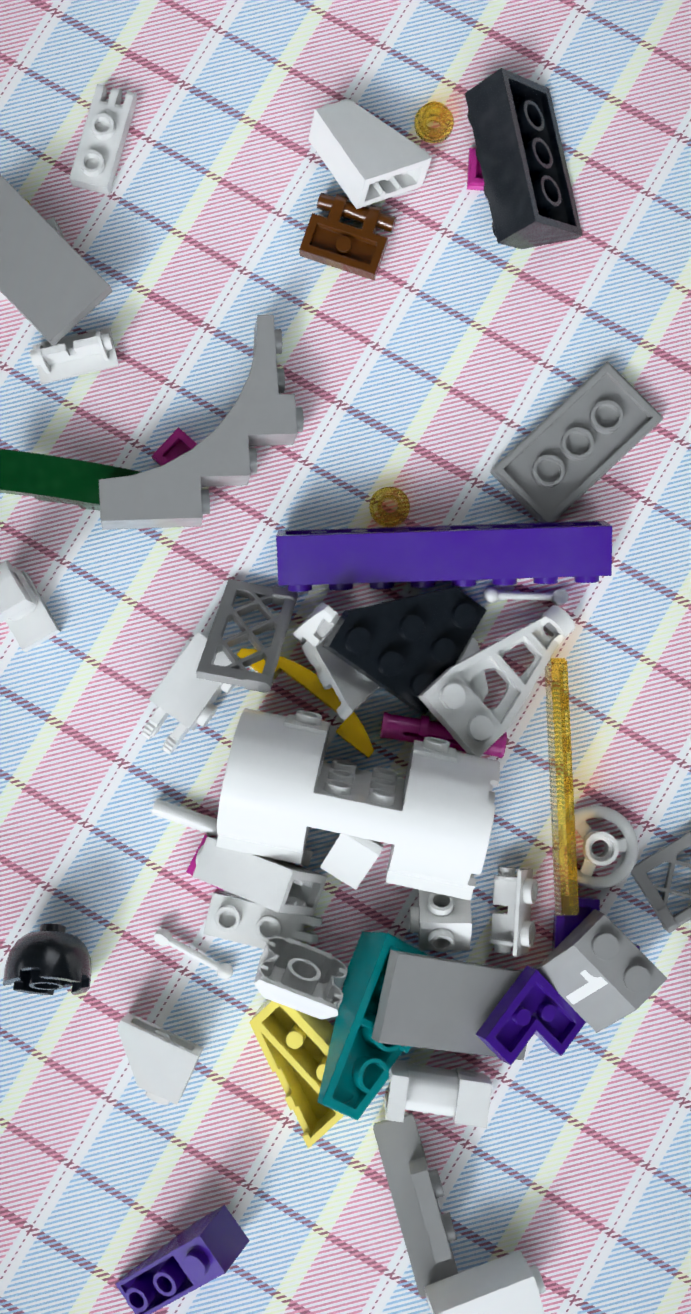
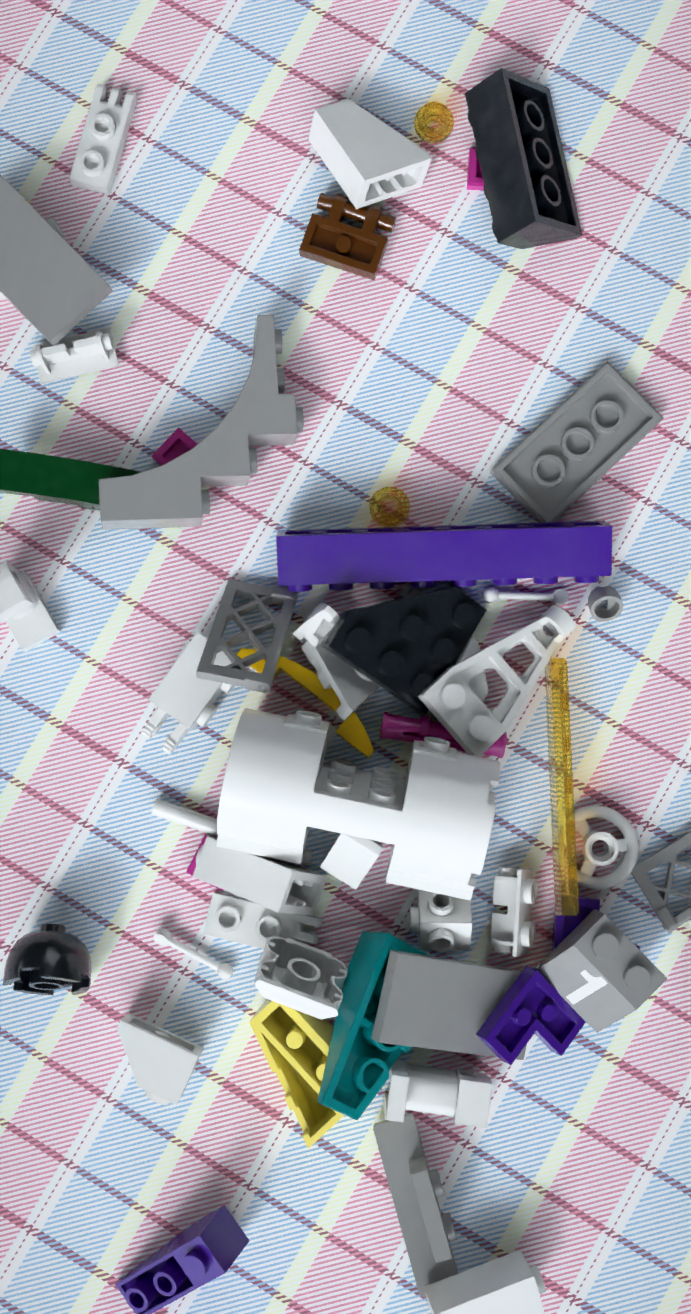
none -> light grey hinge [588,586,623,622]

